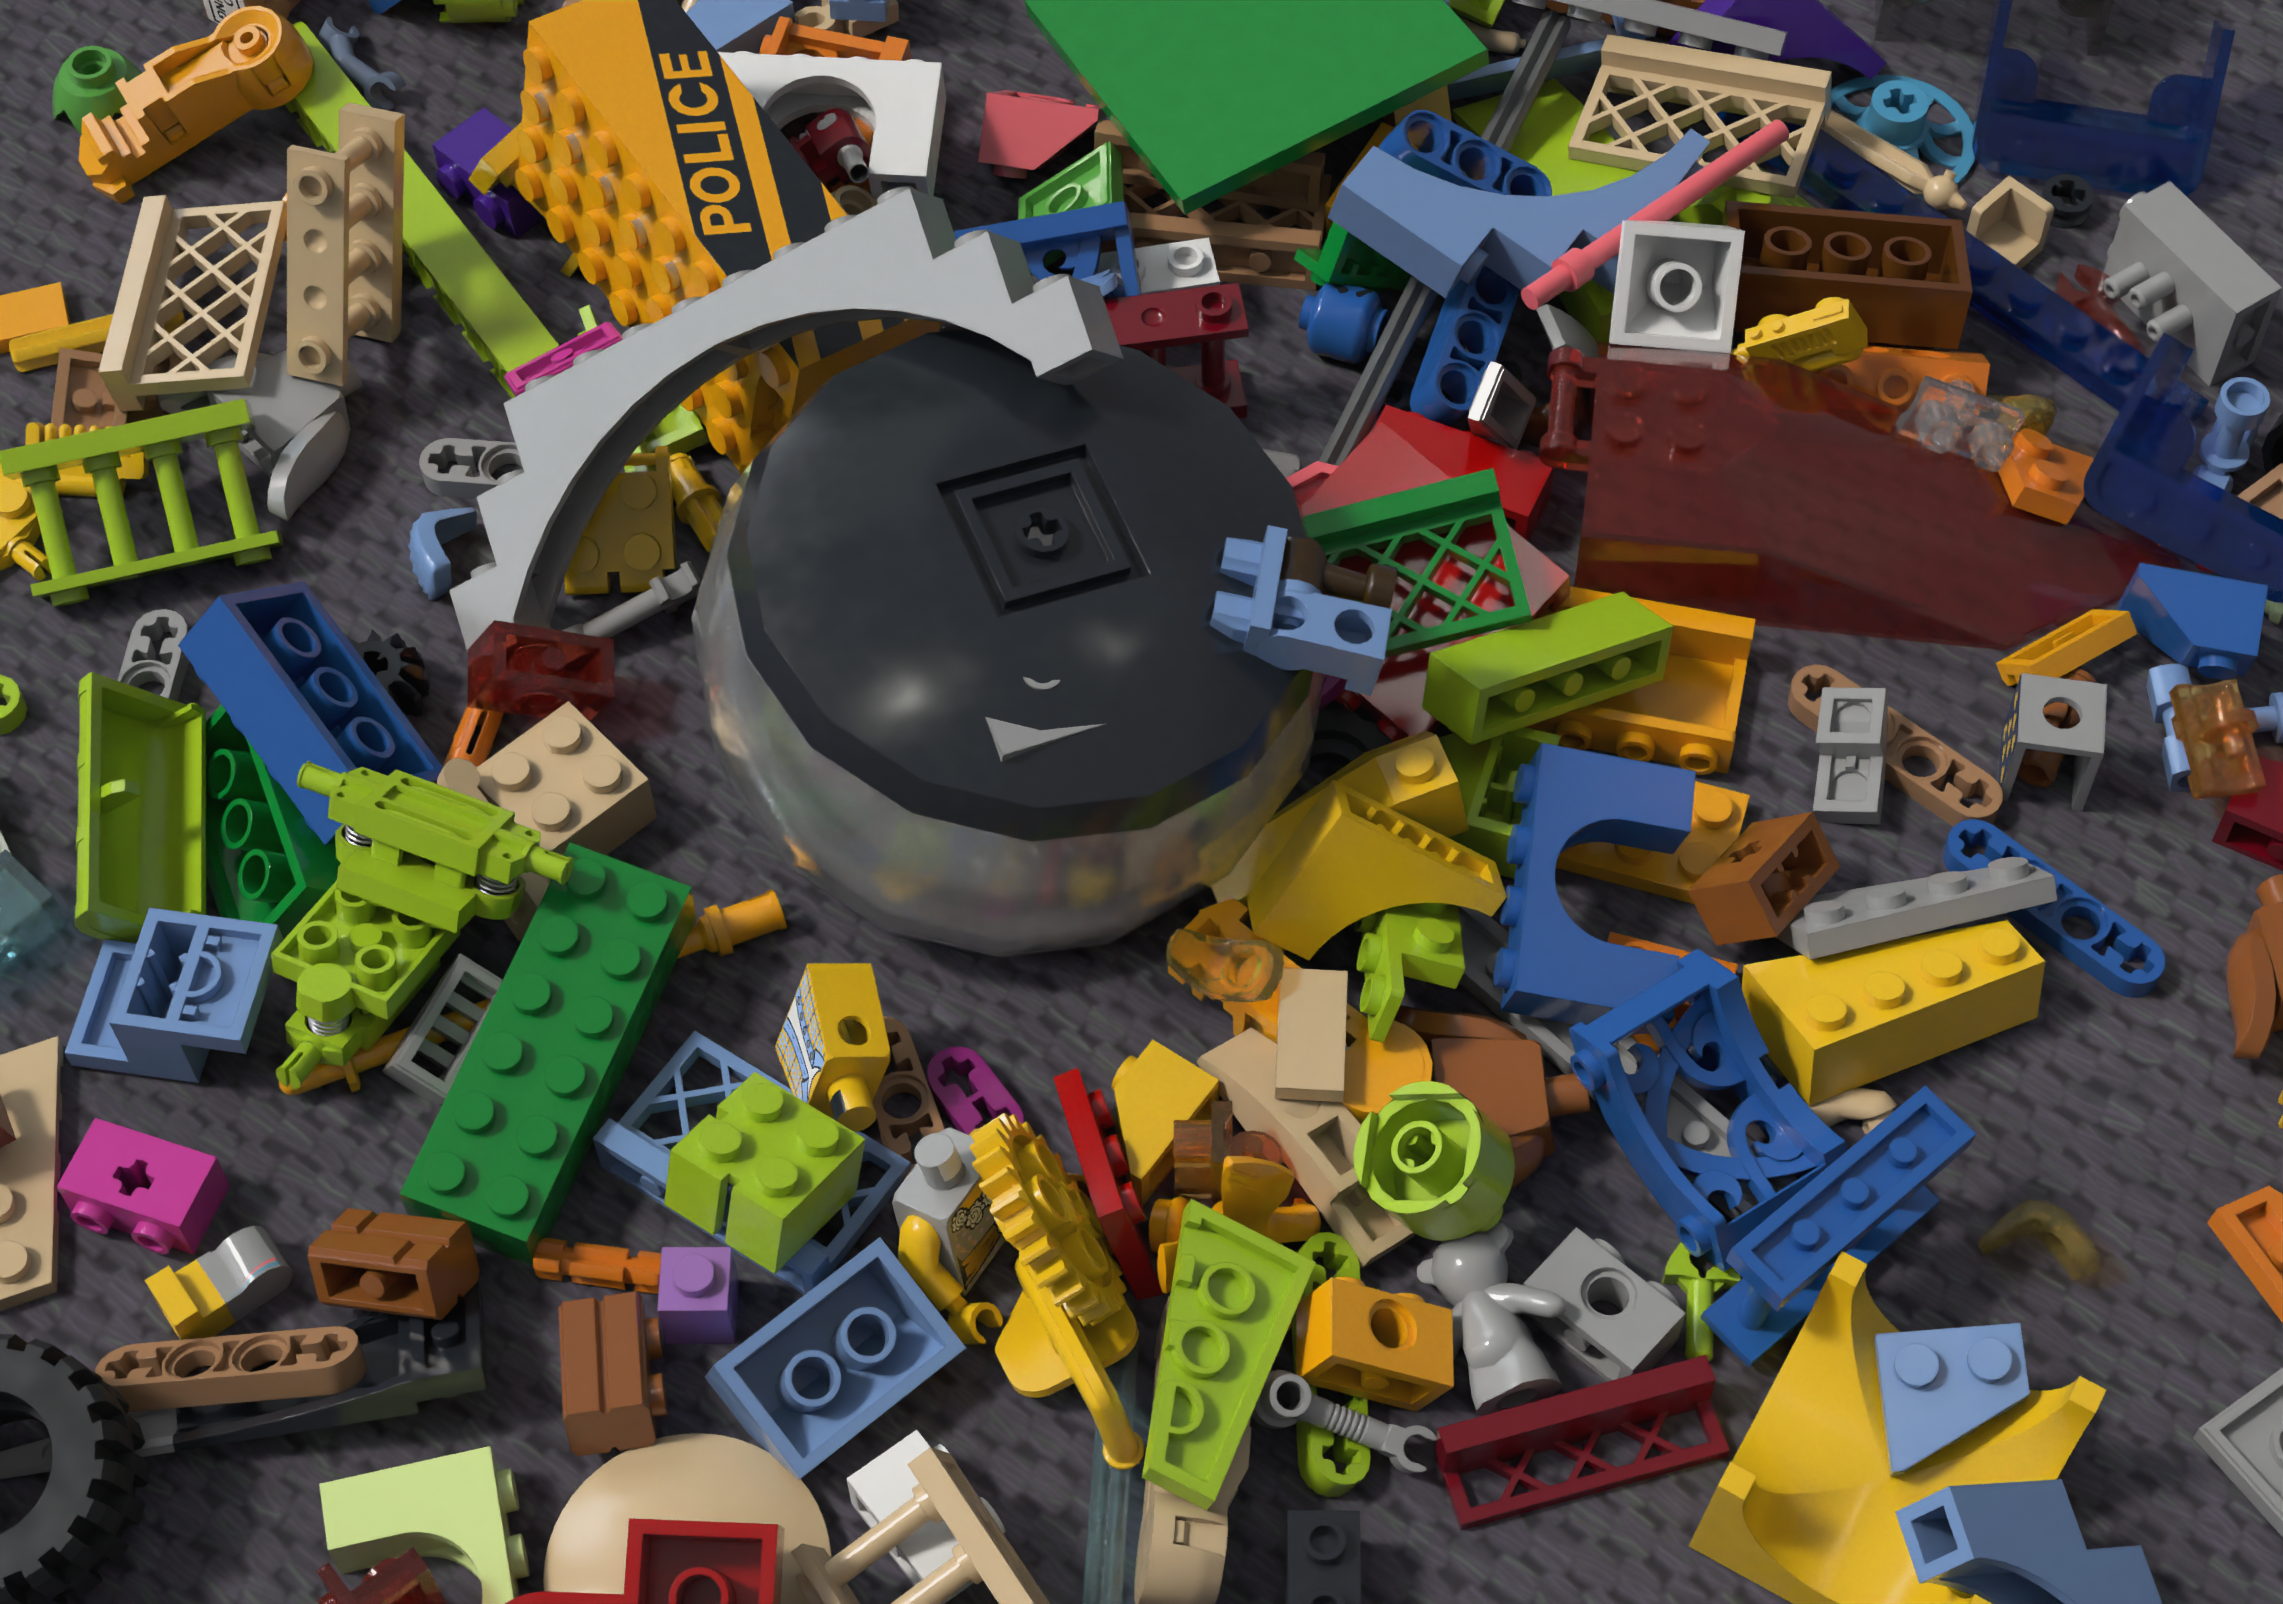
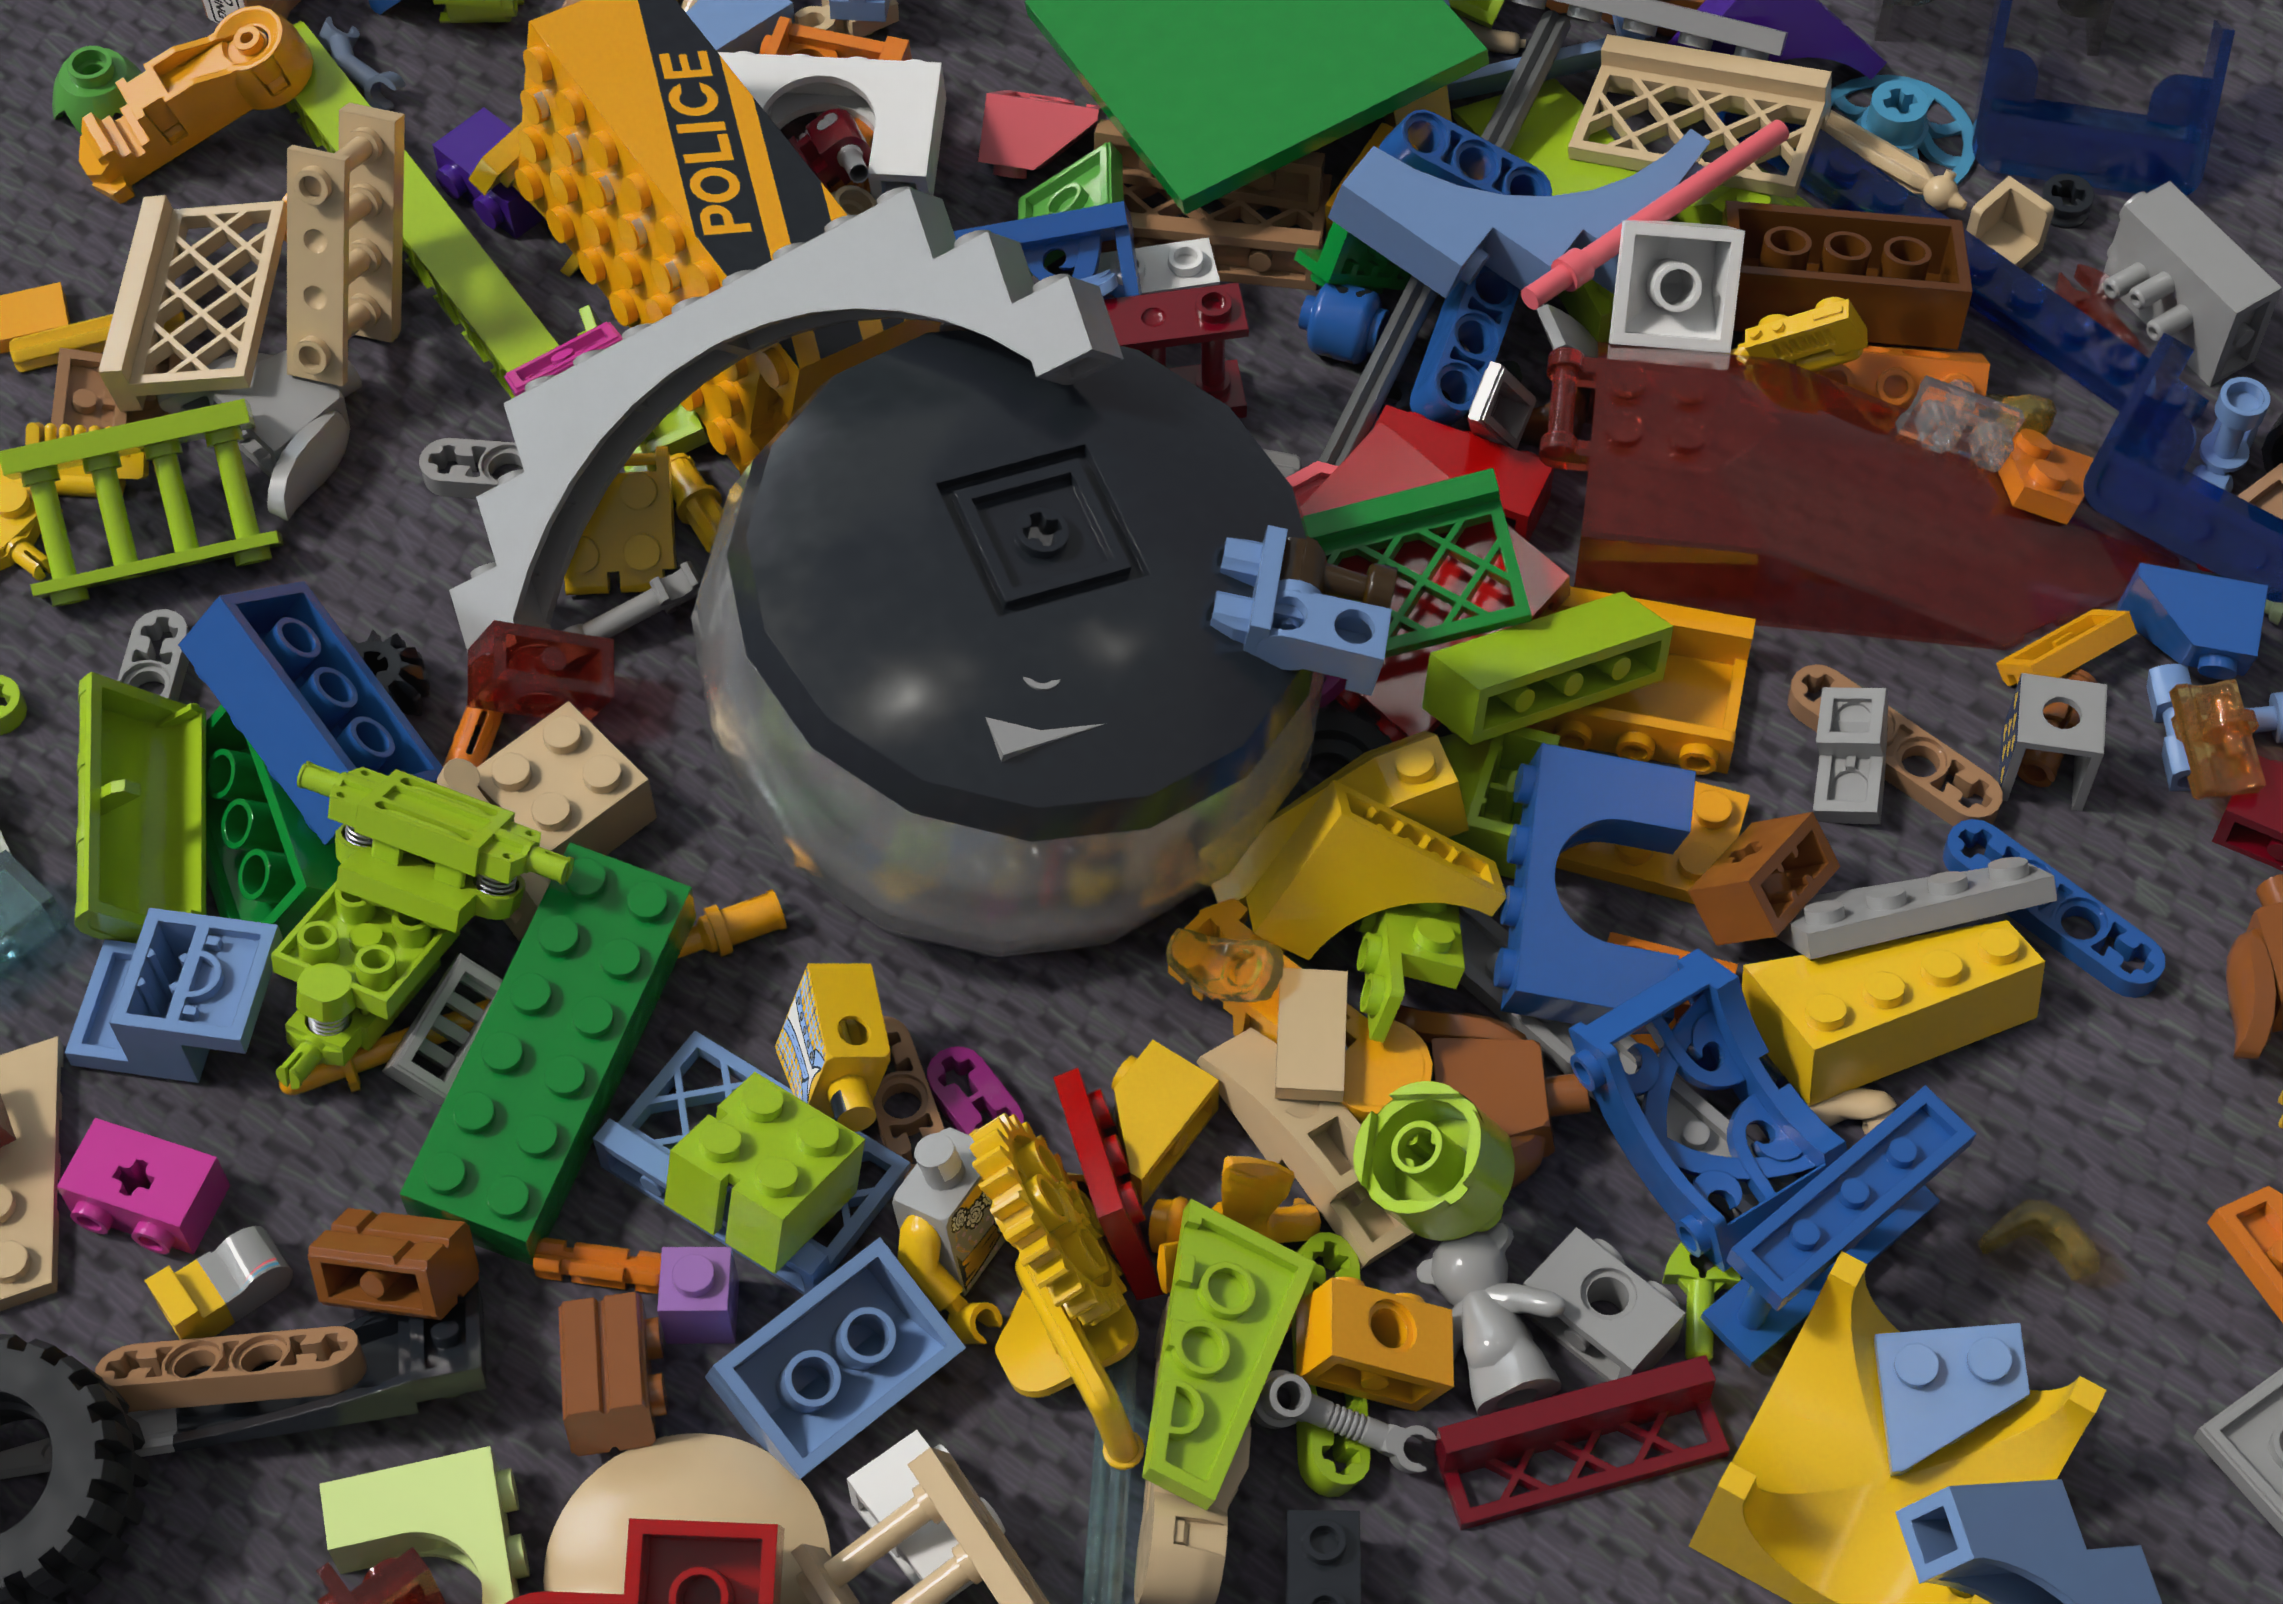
medium blue hair [408,507,477,600] -> none
clear orange hips [1173,1101,1283,1208] -> none

